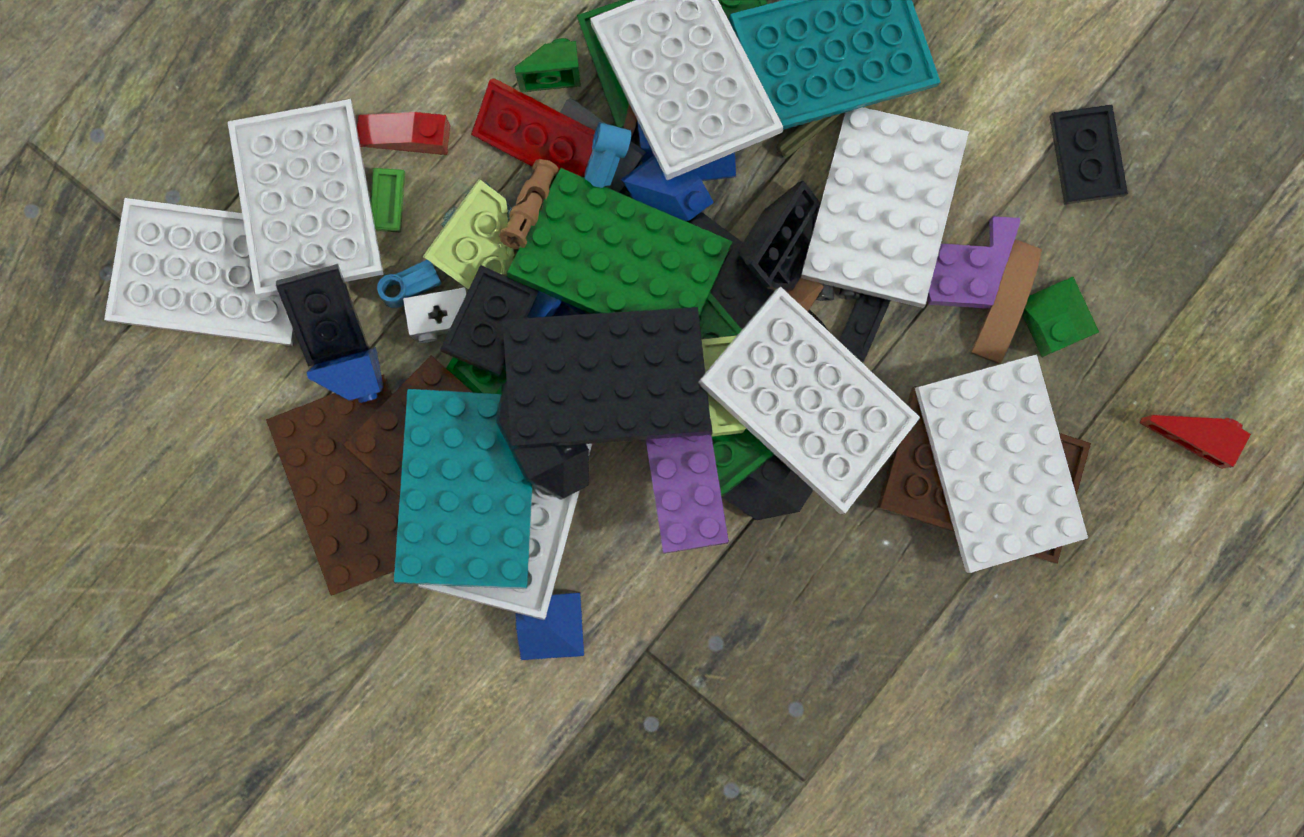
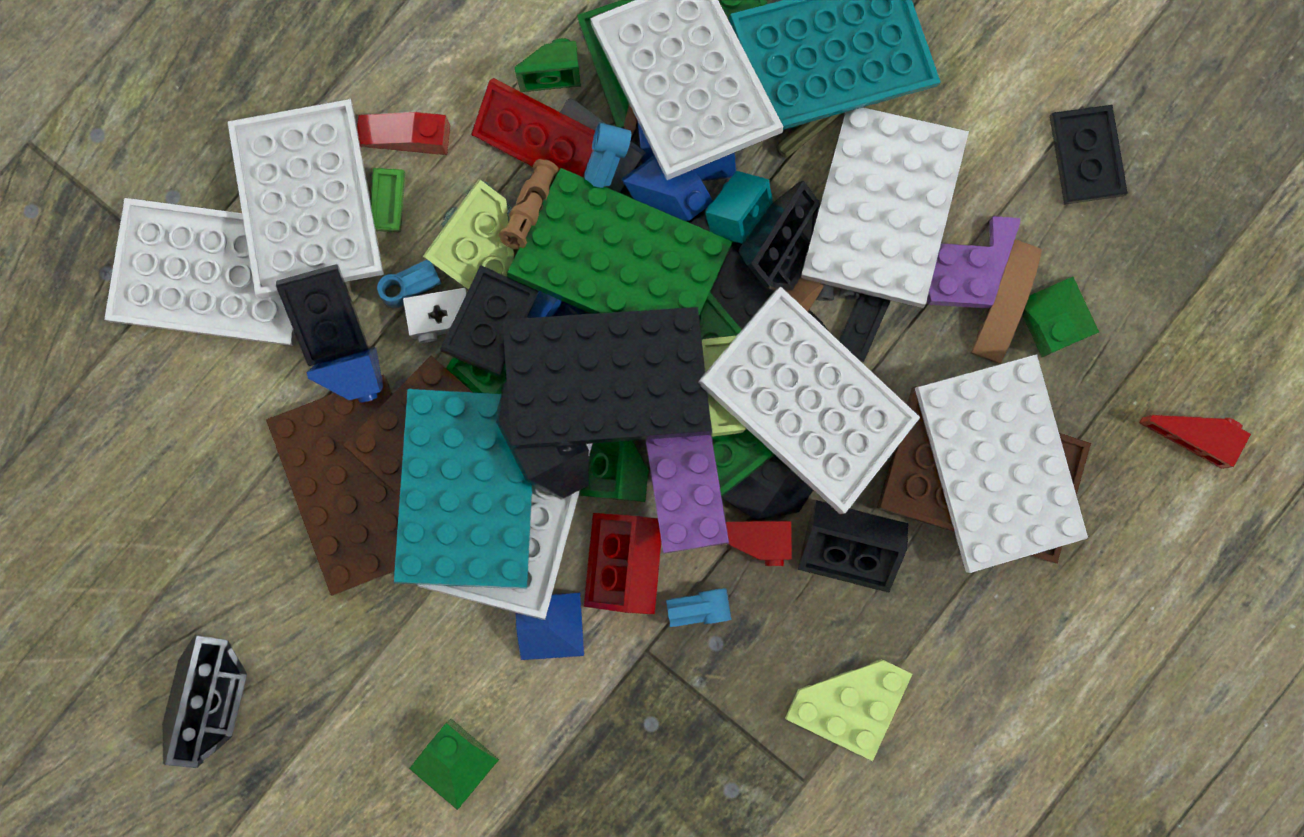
none -> black wedge [162,635,247,768]
none -> green slope [409,719,499,810]
none -> green slope [578,441,649,502]
none -> red slope [584,513,662,614]
none -> dark azure piece [666,588,732,627]
none -> teal brick [706,171,773,244]
none -> red slope [726,521,792,566]
none -> yellowish green plate [785,659,912,761]
none -> black slope [798,500,909,593]

